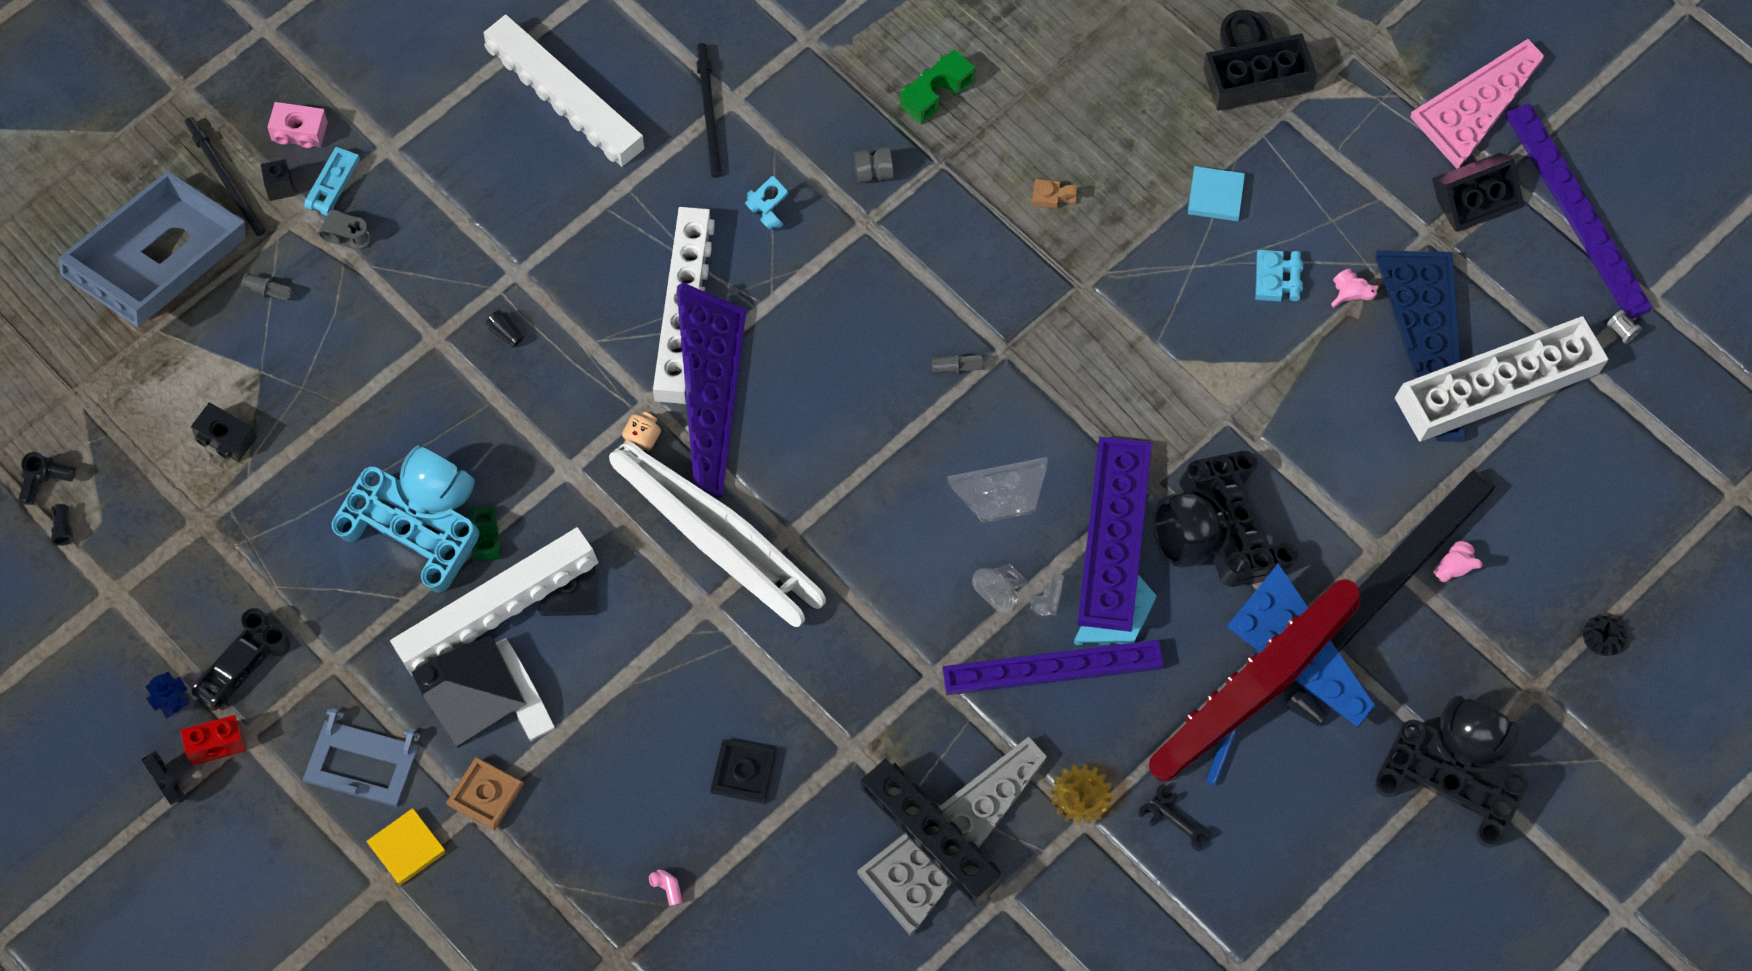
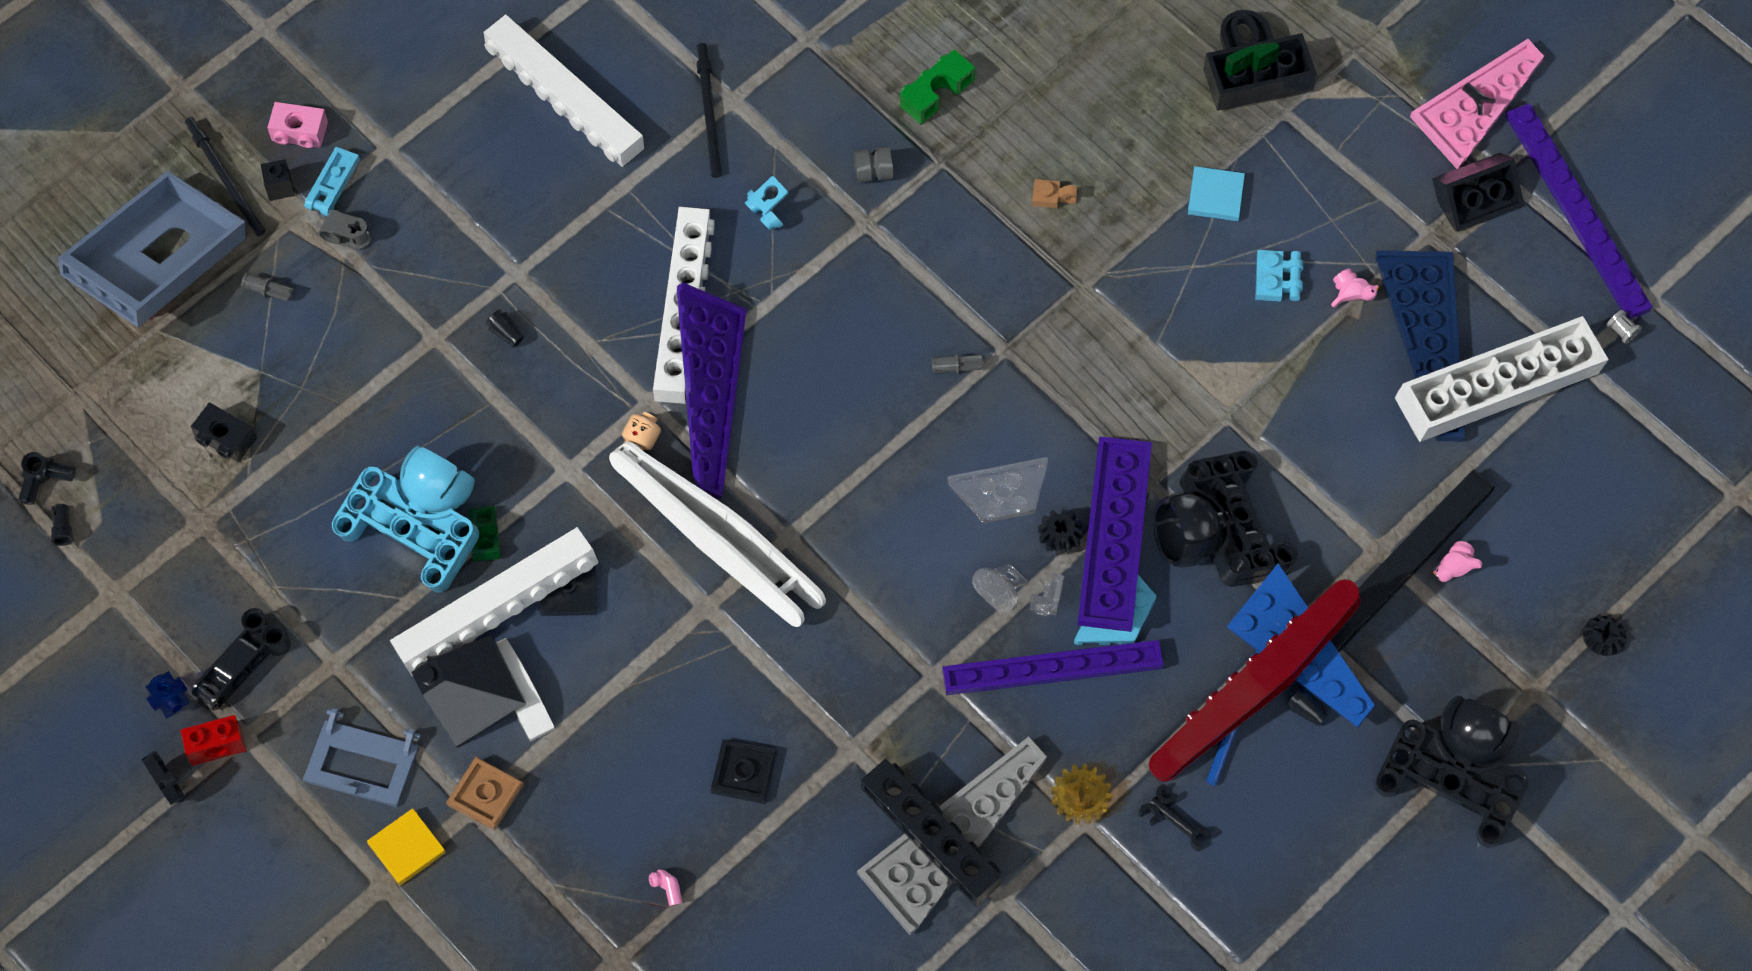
none -> black gear [1038,509,1084,556]
none -> dark green slope [1224,43,1280,77]
none -> black bar [1462,83,1496,116]

